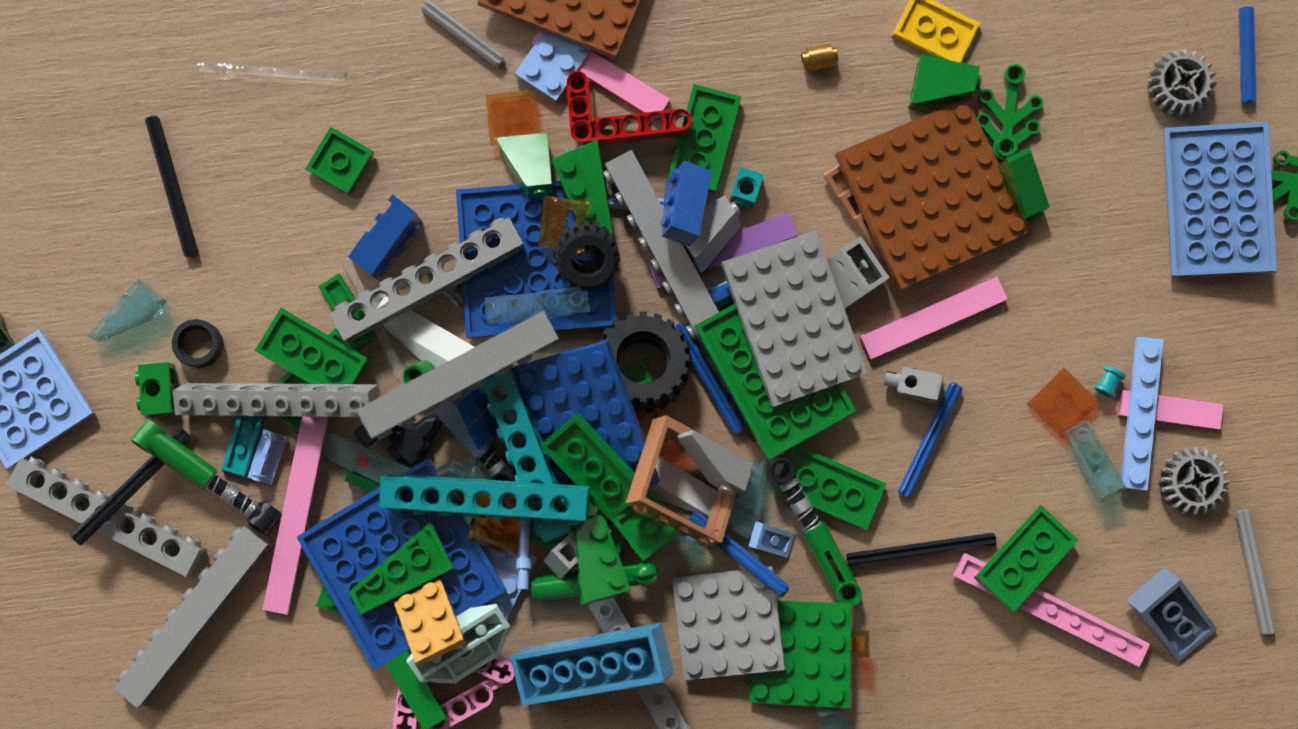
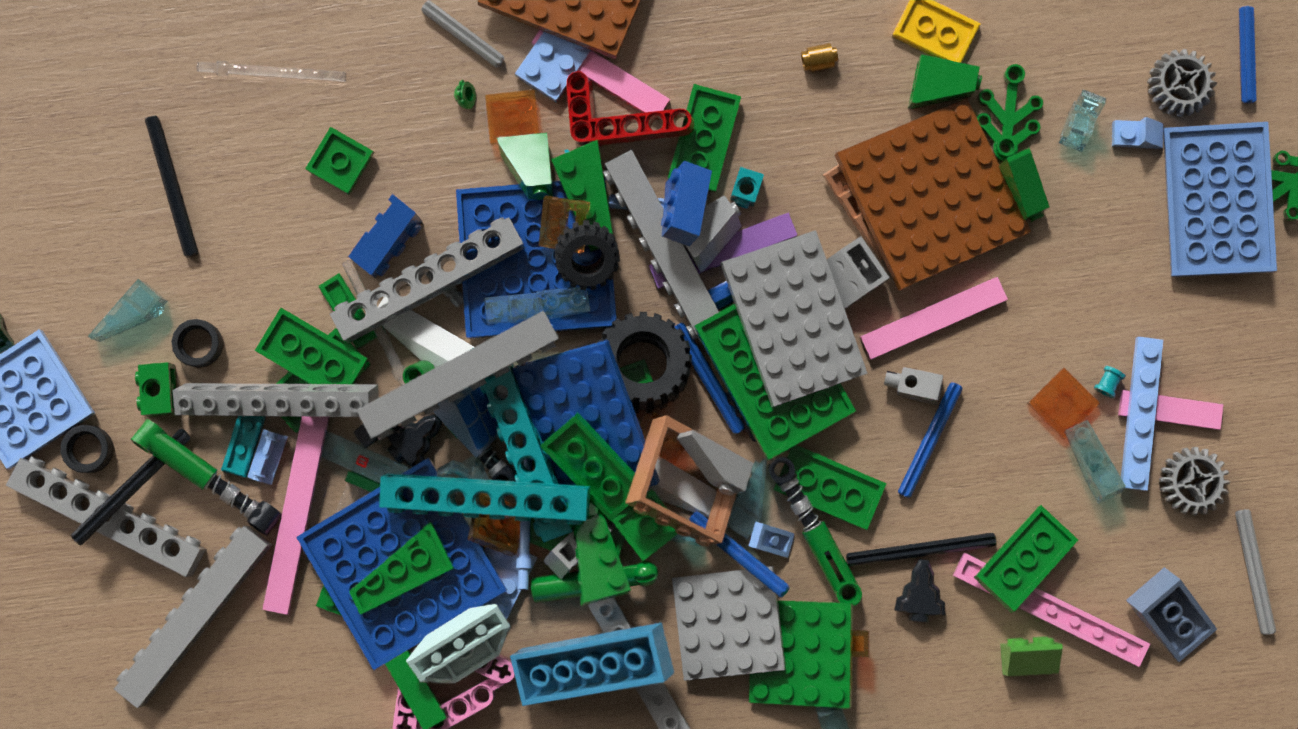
plate [393,576,466,666] -> none
none -> black tyre [60,425,114,473]
none -> green animal [454,80,476,110]
none -> black rock [894,559,945,622]
none -> bright green slope [1000,636,1063,676]
none -> clear light blue brick [1059,89,1106,152]
none -> light blue slope [1112,117,1163,149]

